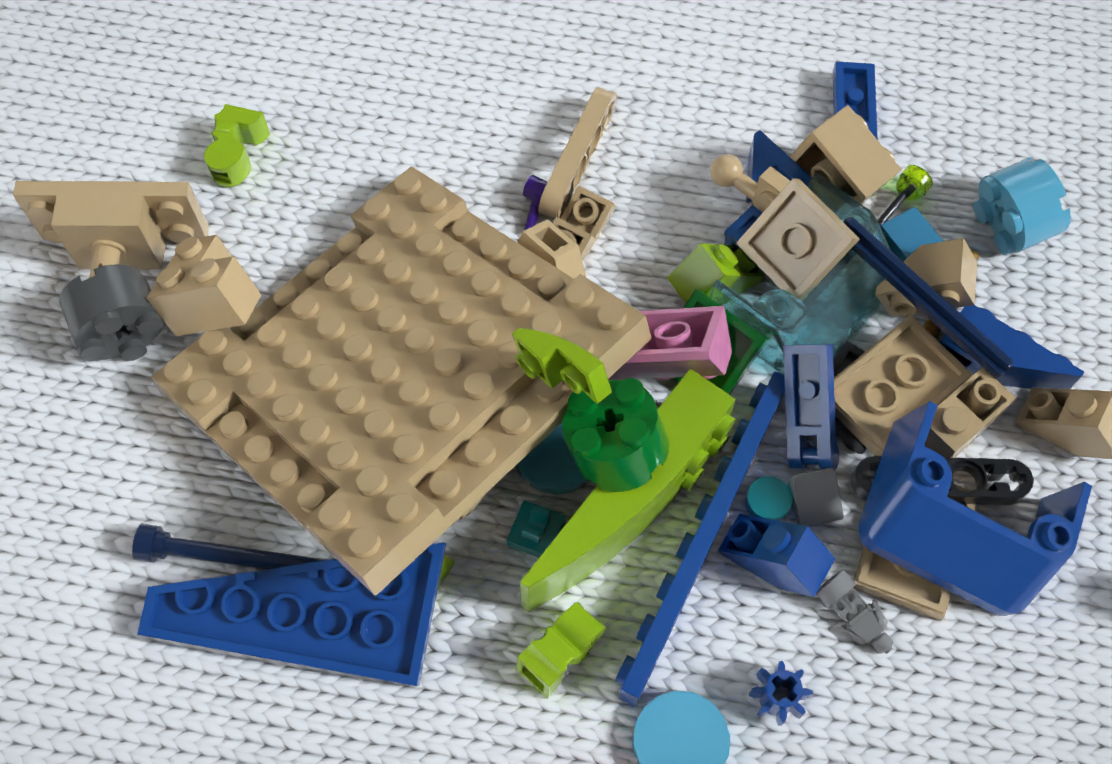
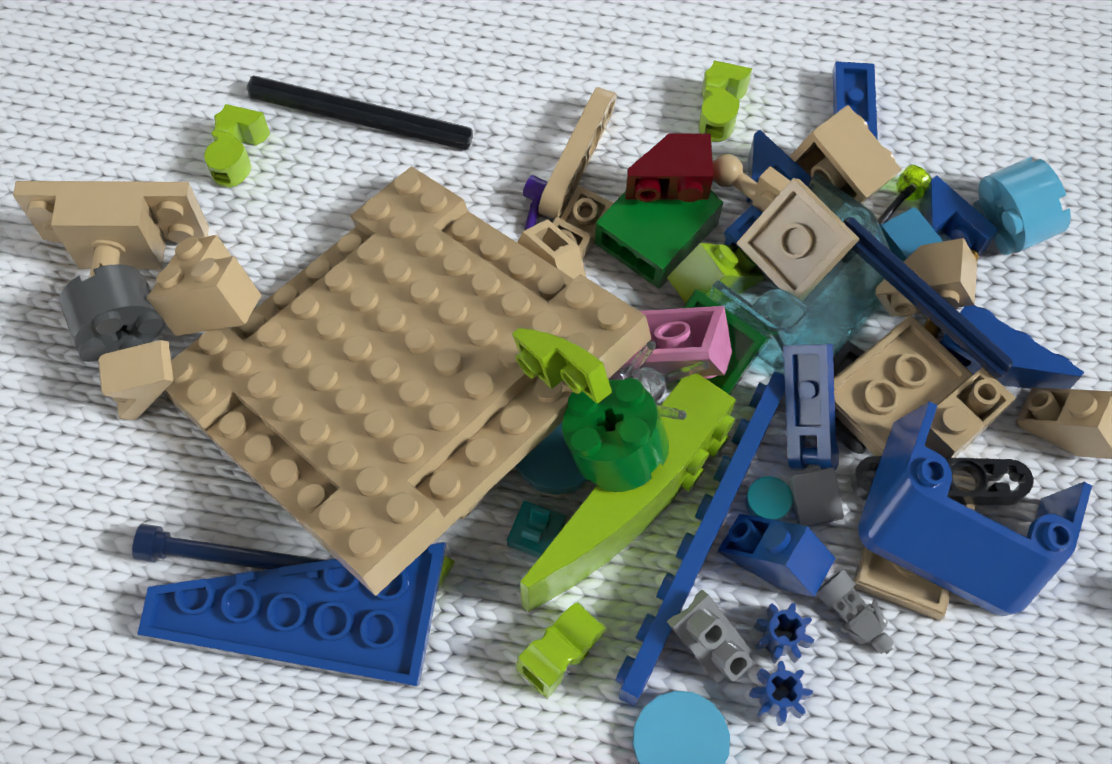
none -> tan slope [98,340,173,420]
none -> black axle [246,75,473,150]
none -> green brick [594,190,723,289]
none -> clear plant [620,341,709,420]
none -> dark red slope [625,133,713,202]
none -> light grey hips [667,590,753,684]
none -> lime leg [699,60,753,142]
none -> blue gear [753,603,815,664]
none -> blue slope [920,175,998,256]

